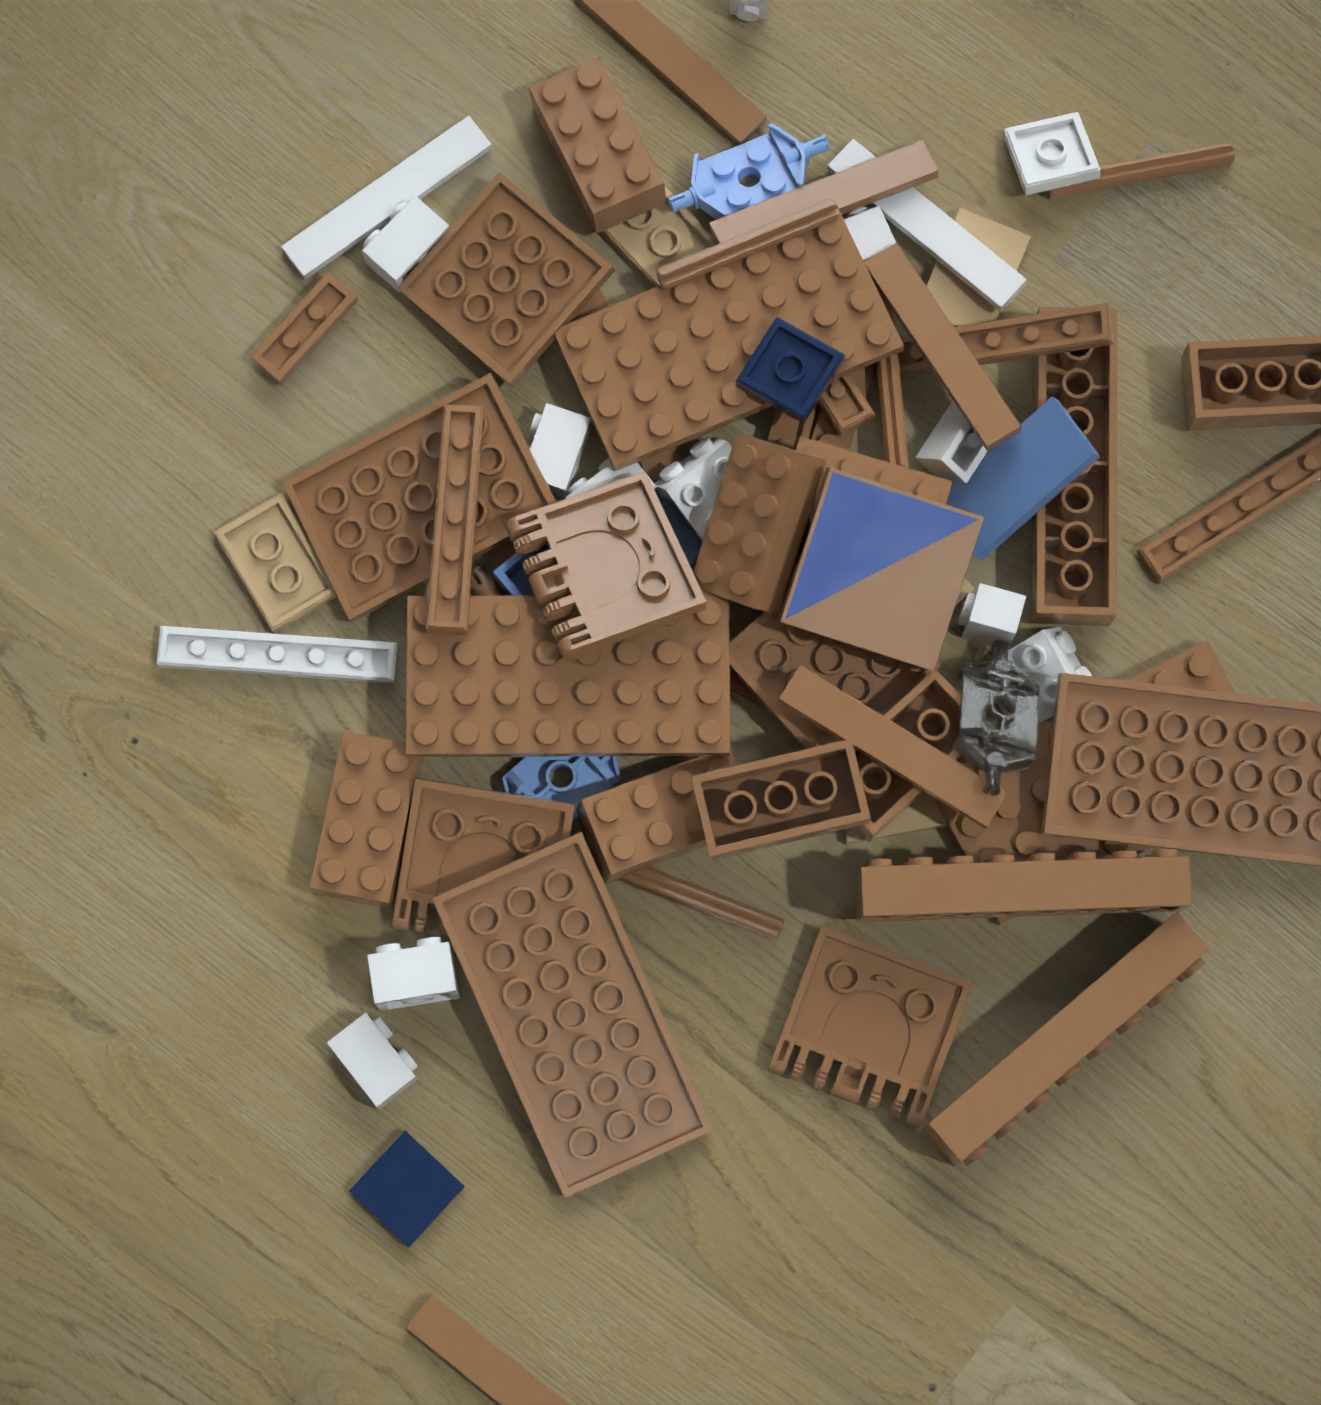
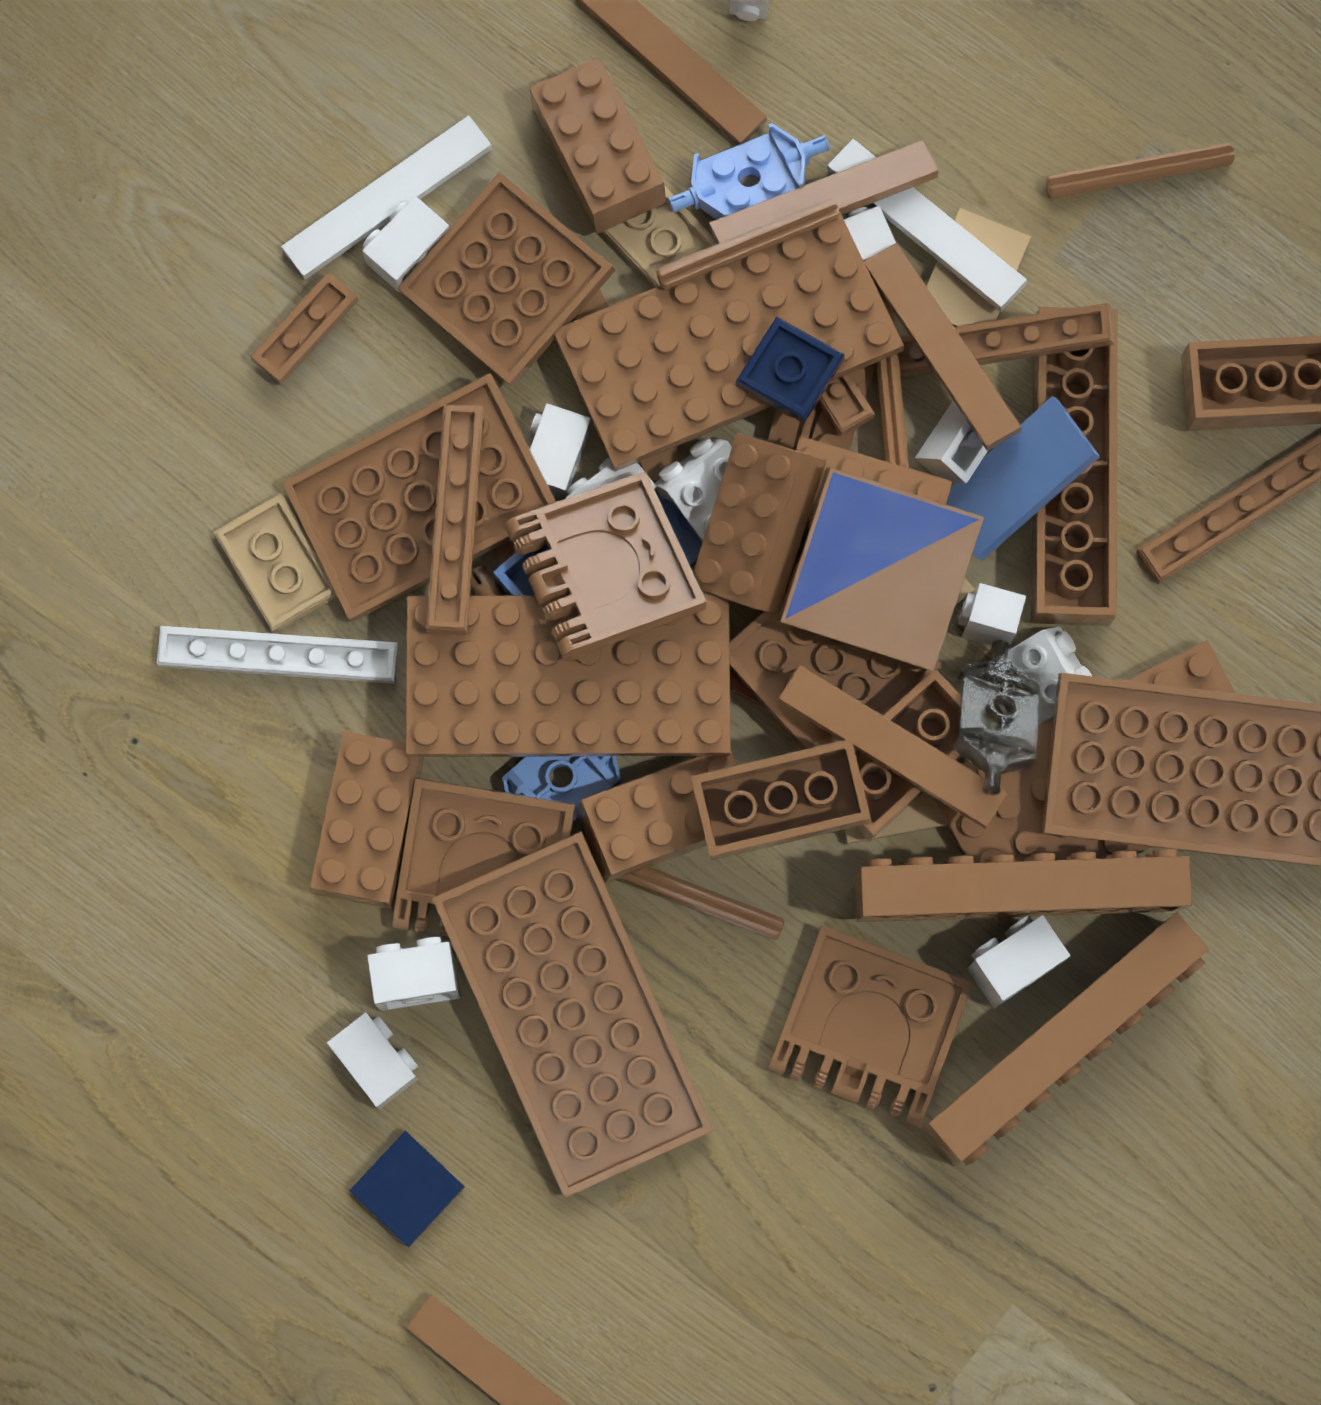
white tile [1004,112,1100,196] -> none
none -> white brick [967,915,1071,1009]

